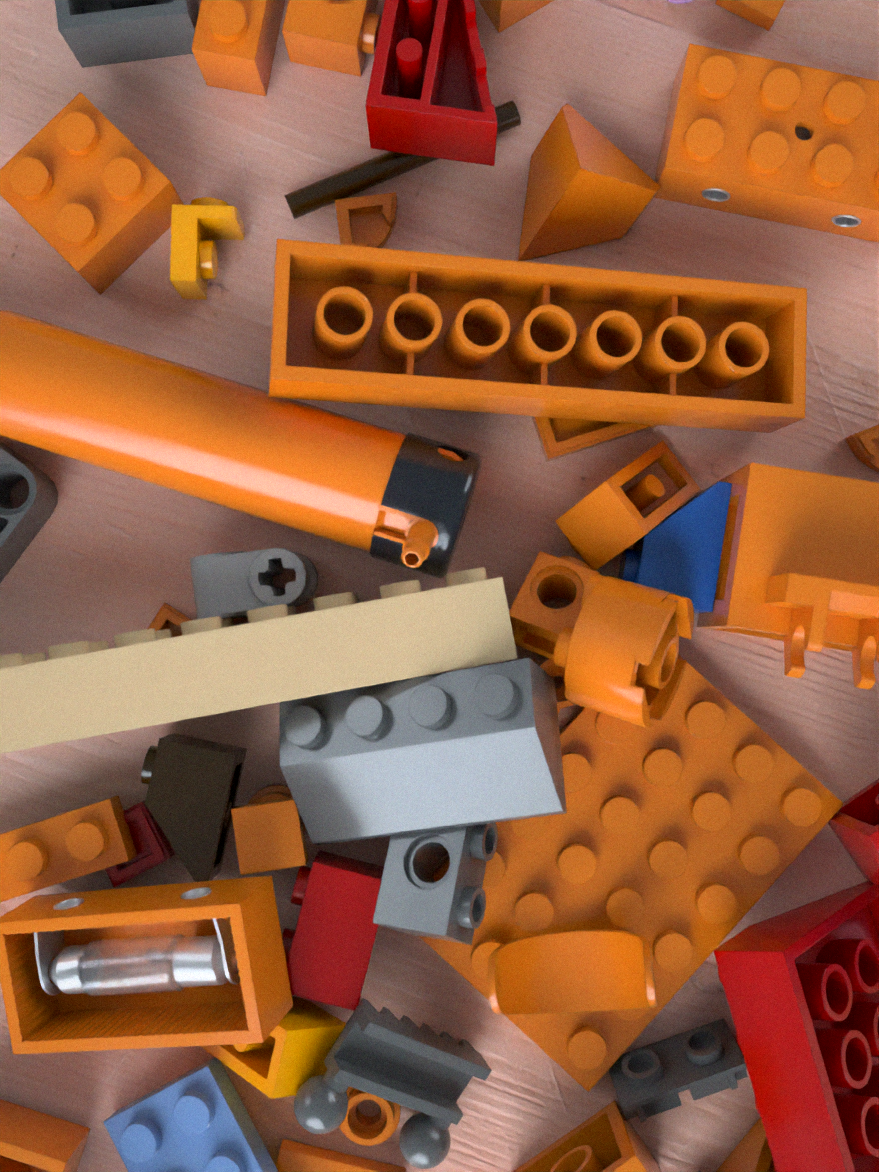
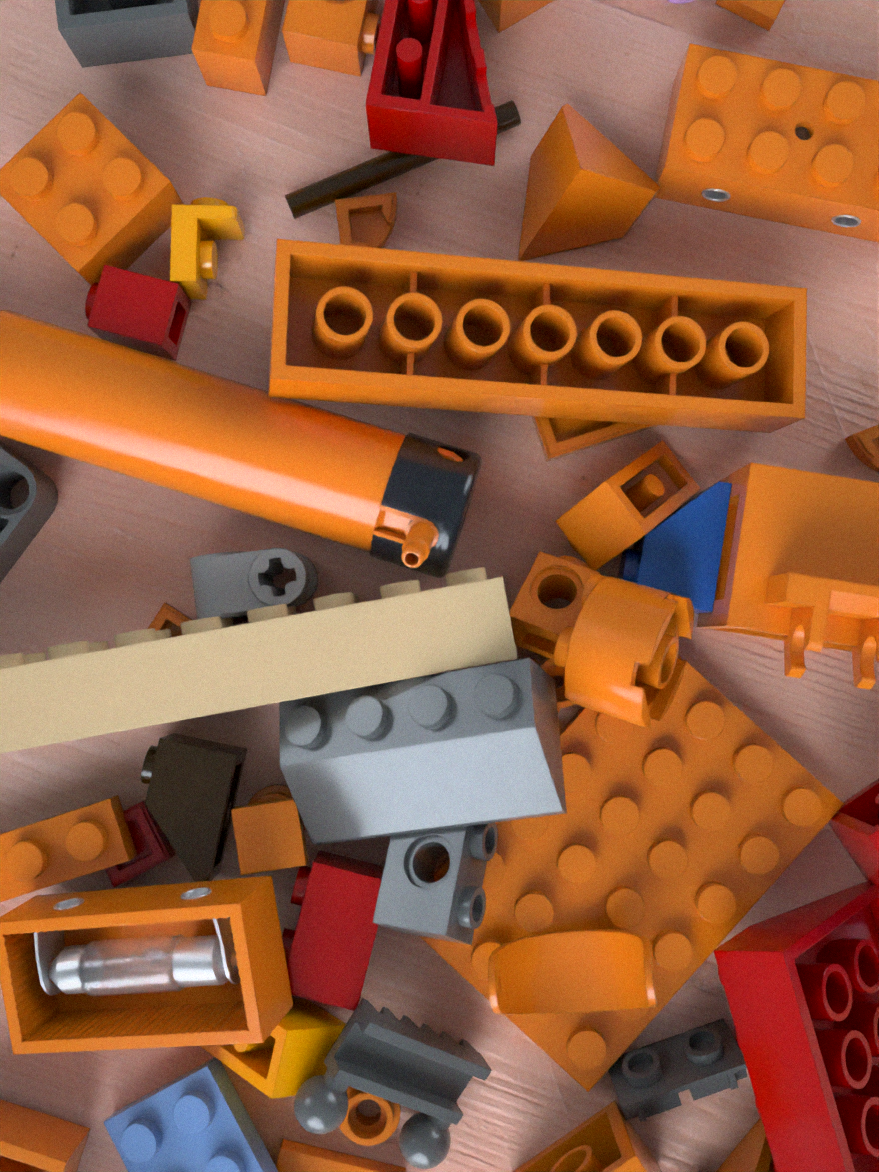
none -> red brick [85,264,192,361]

